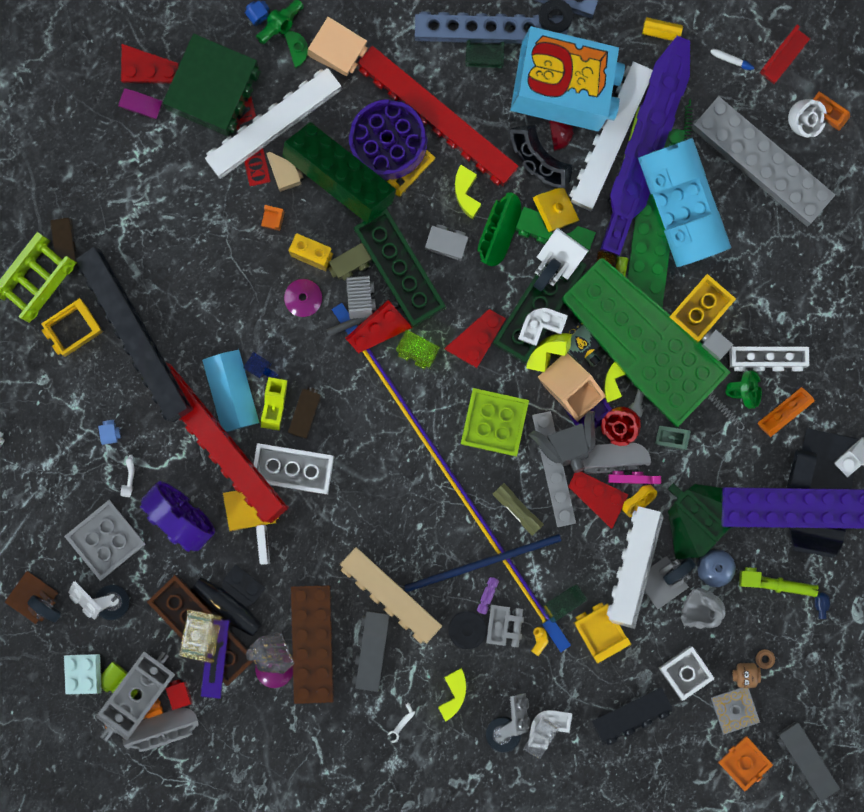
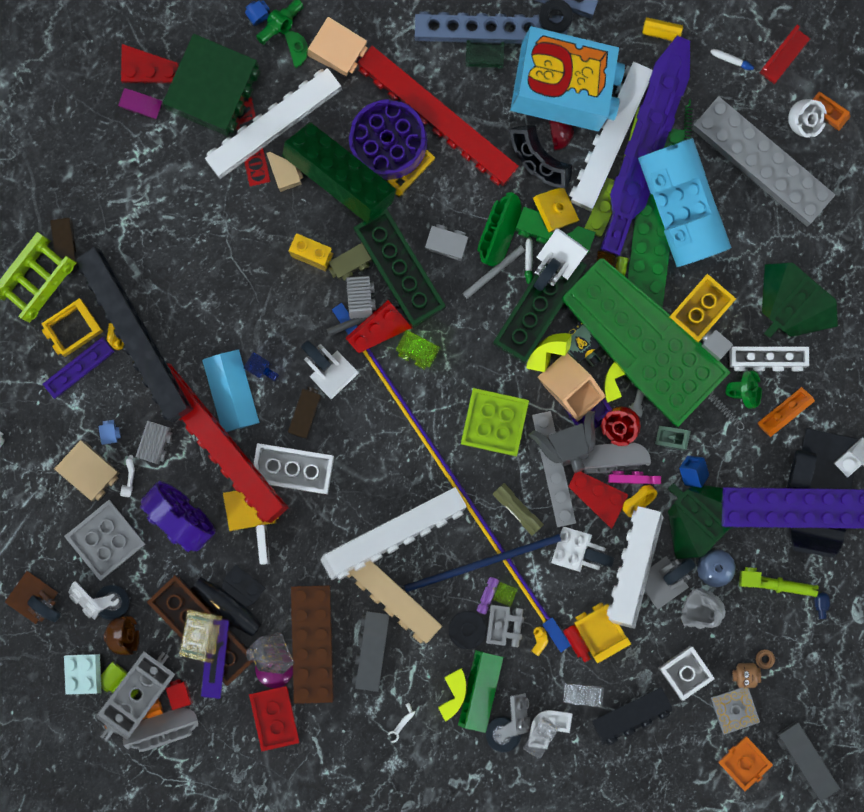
orange panel [261,205,285,231] -> none
neon yellow brick [261,377,287,431] -> none
magenta dish [284,279,322,317] -> none
red wing [444,309,506,368] -> none
neon yellow brick [455,165,481,219] -> none
white plate [518,308,568,346] -> none
clear green panel [542,584,587,623] -> none
none -> dark purple tile [43,337,115,399]
none -> tan slope [54,440,120,501]
none -> reddish brown cylinder [104,616,139,655]
none -> yellow arm [107,323,124,350]
none -> light grey brick [136,420,173,465]
none -> red plate [249,686,300,752]
none -> white plate [301,340,359,399]
none -> white brick [321,487,467,580]
none -> green brick [458,650,503,733]
none -> light grey piece [462,245,525,299]
none -> clear neon green plate [493,582,518,607]
none -> white piece [525,237,533,284]
none -> white plate [551,527,614,572]
none -> red cylinder [563,624,591,663]
none -> clear plate [563,683,604,707]
none -> lime plate [585,177,615,238]
none -> blue panel [679,456,709,488]
none -> dark green panel [762,262,838,338]

